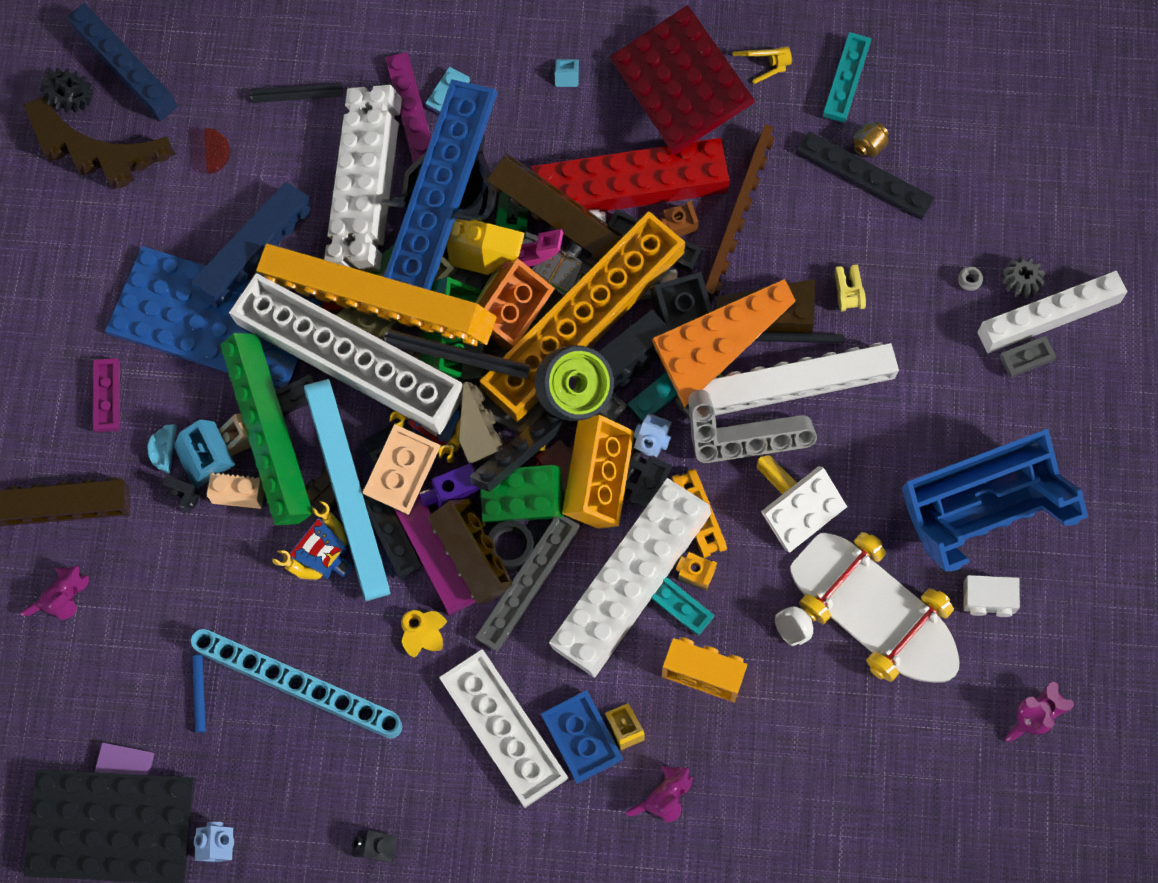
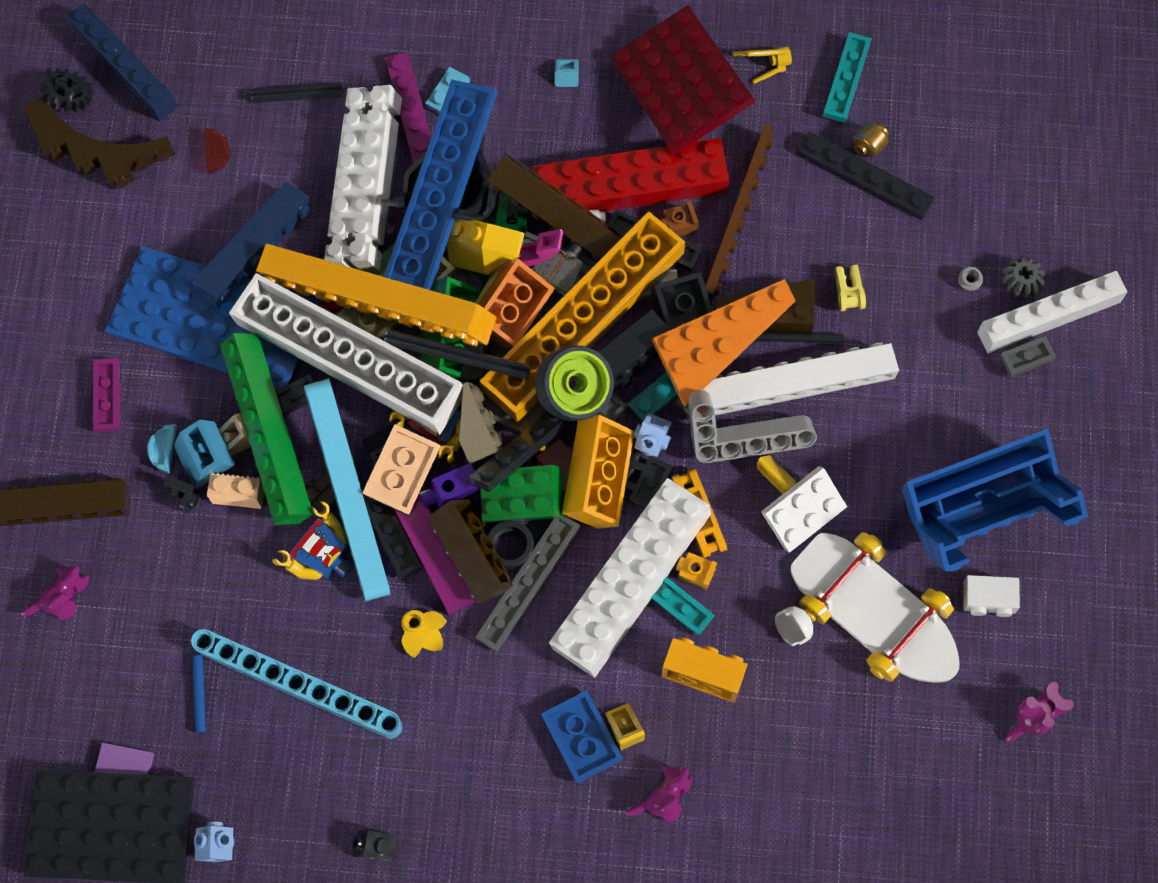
white plate [439,649,568,808] -> none

